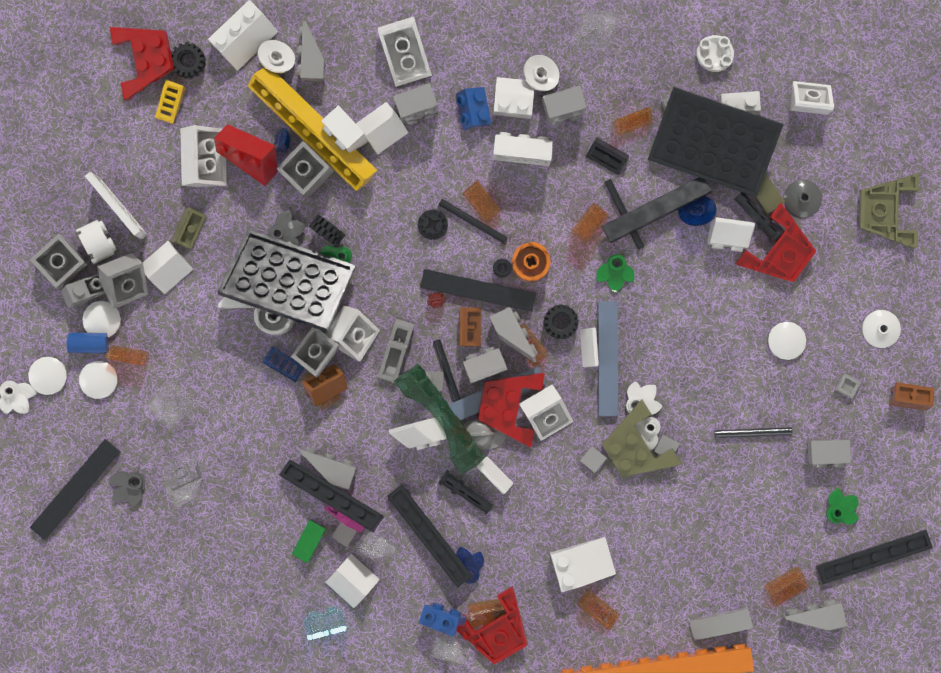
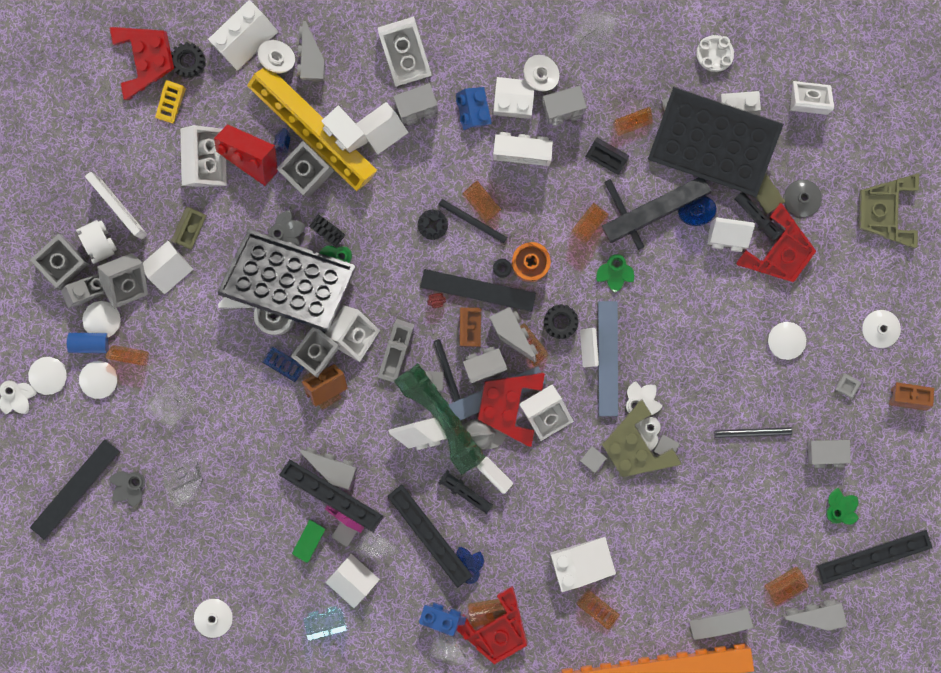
none -> white dish [194,599,233,638]

